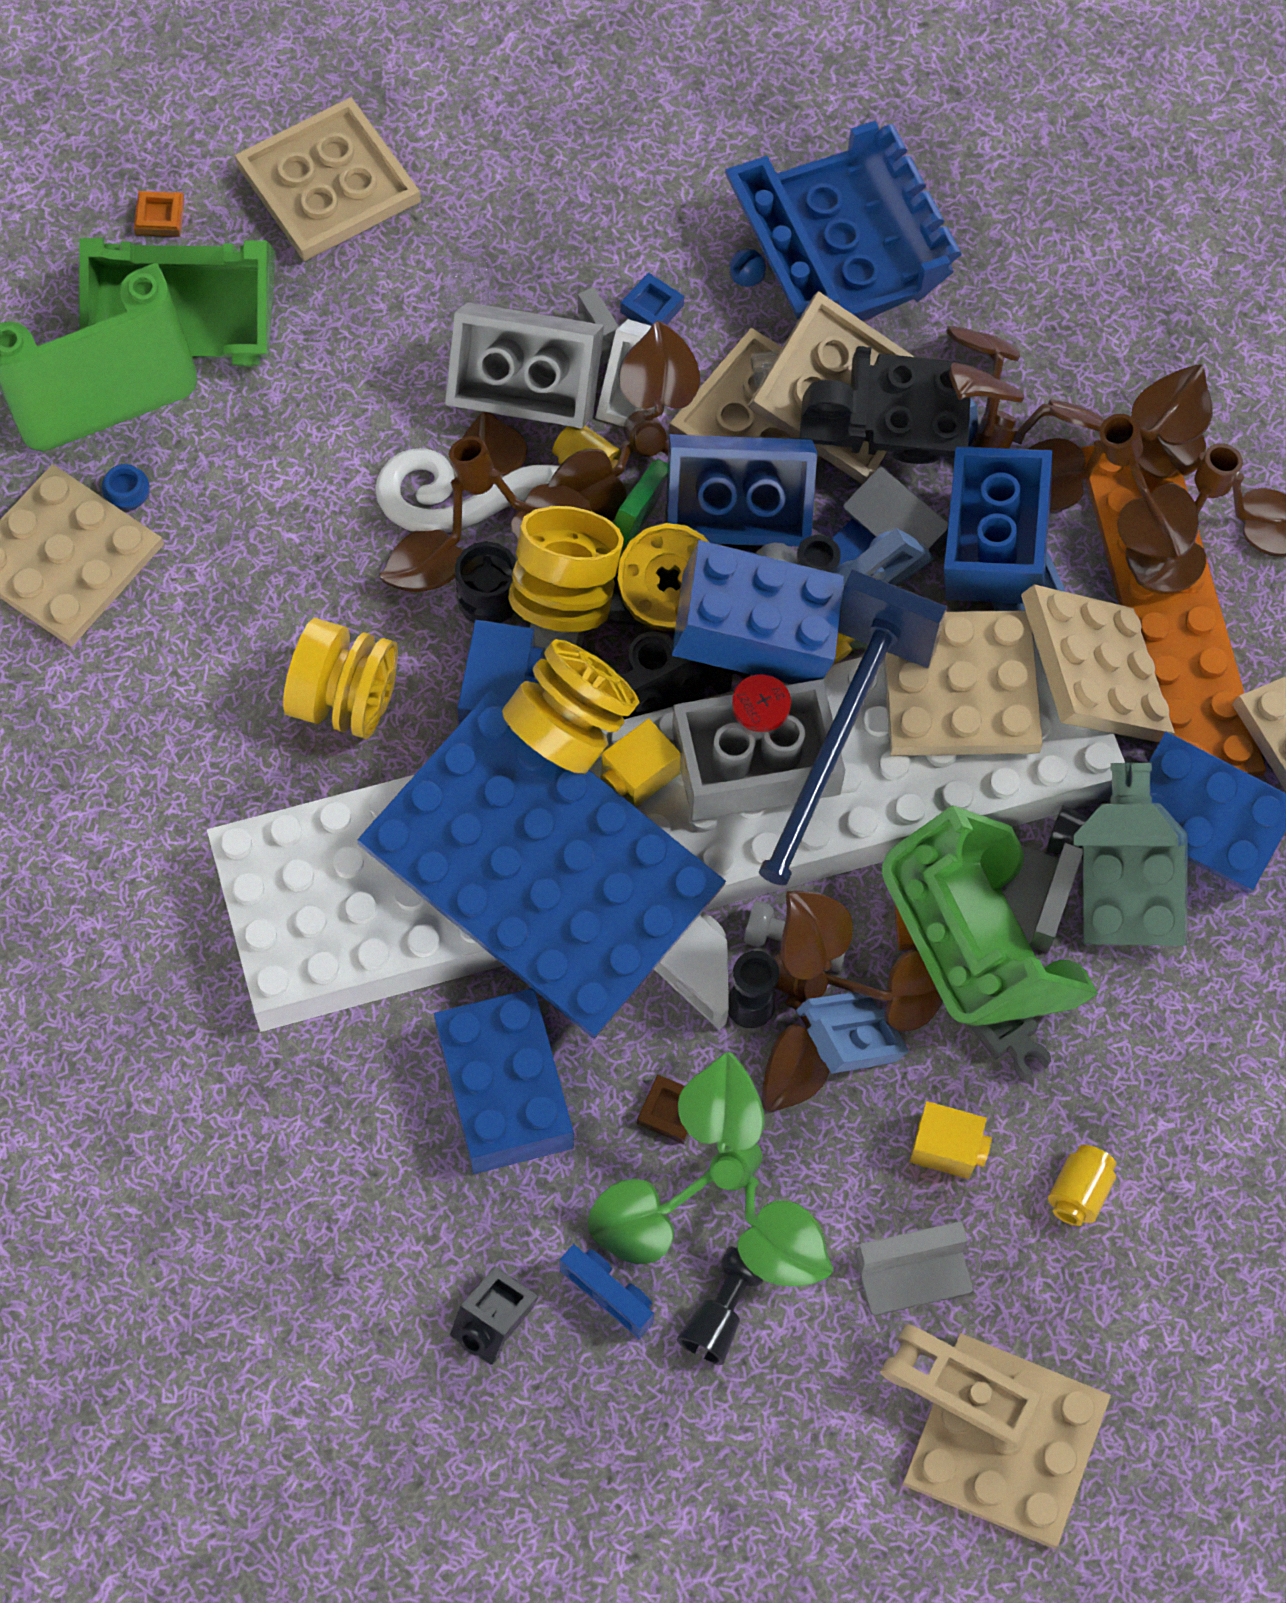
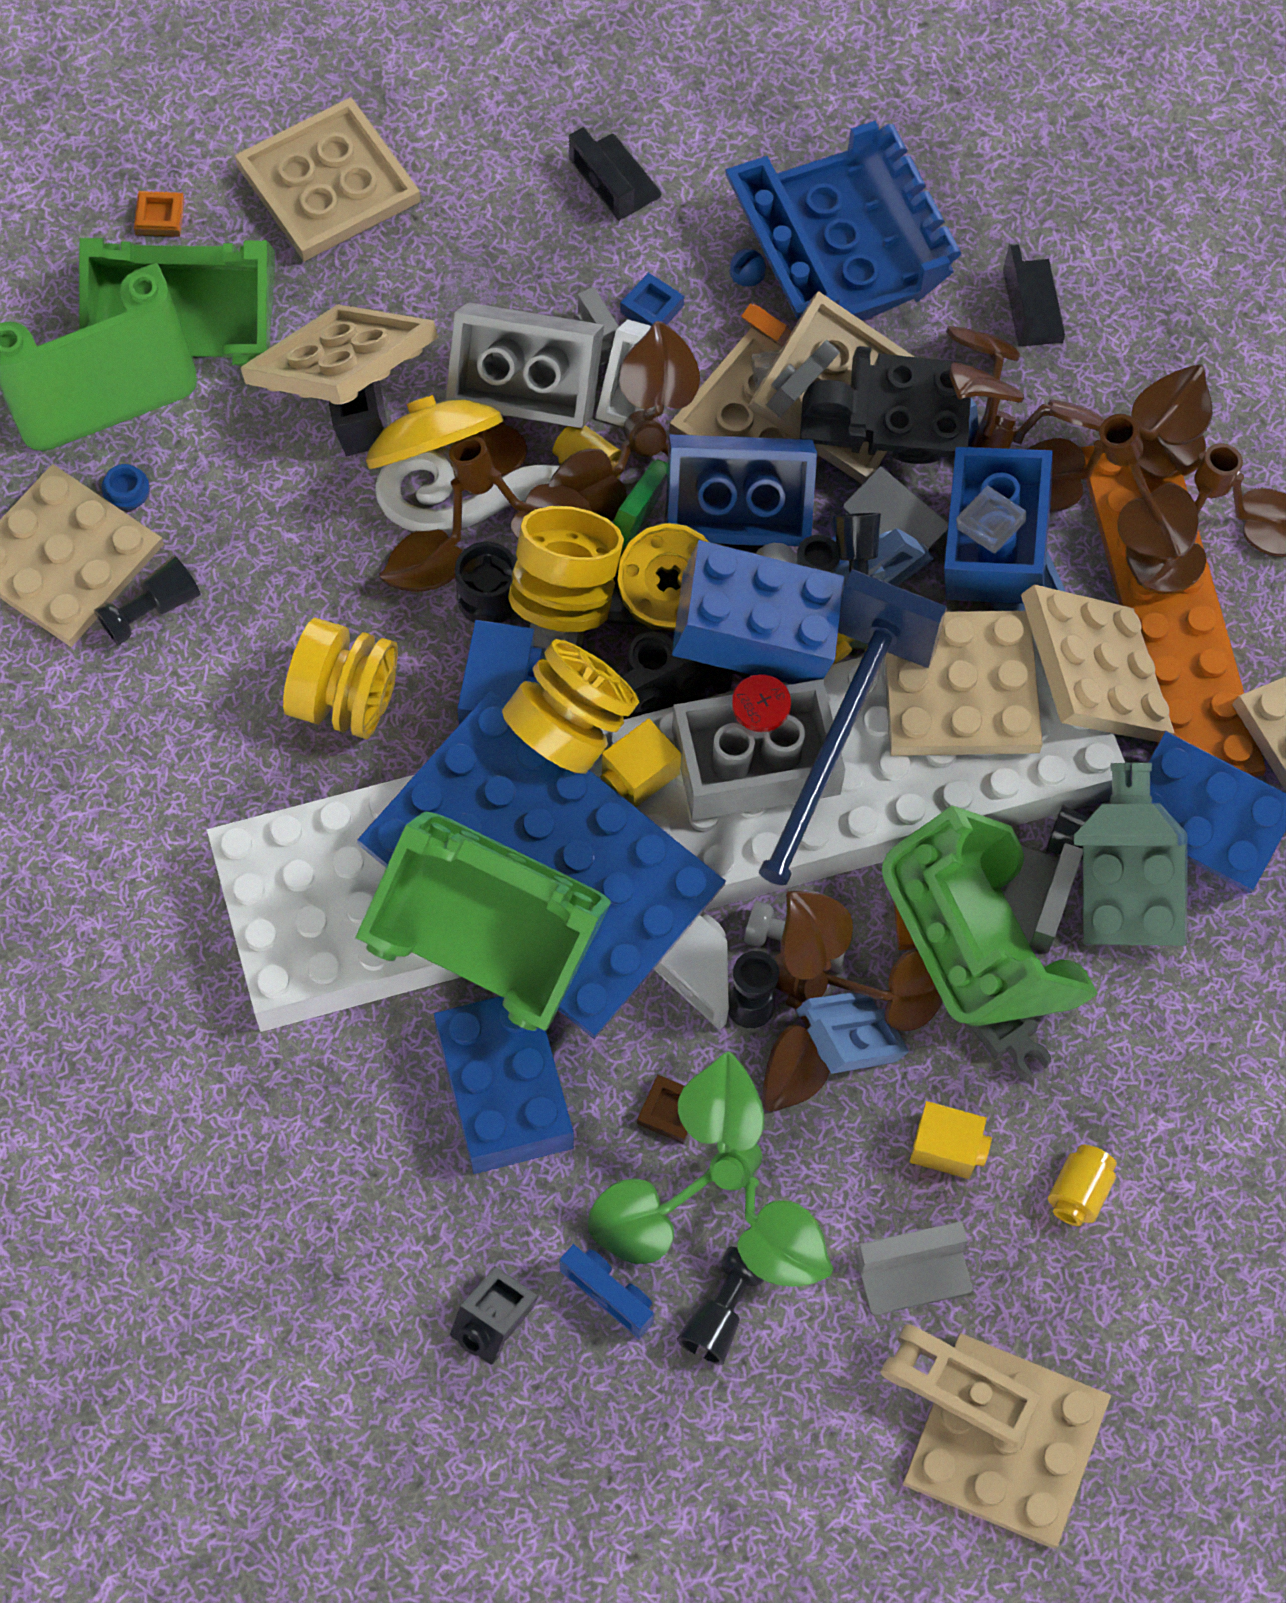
none -> black piece [94,556,201,646]
none -> tan plate [240,304,439,404]
none -> black slope [328,380,388,456]
none -> bright green windscreen [355,812,611,1031]
none -> yellow dish [365,395,503,469]
none -> black panel [569,127,661,221]
none -> orange tile [741,303,792,347]
none -> dark grey plate [766,339,840,418]
none -> black piece [832,513,881,601]
none -> clear tile [956,485,1026,554]
none -> black panel [1003,243,1065,347]

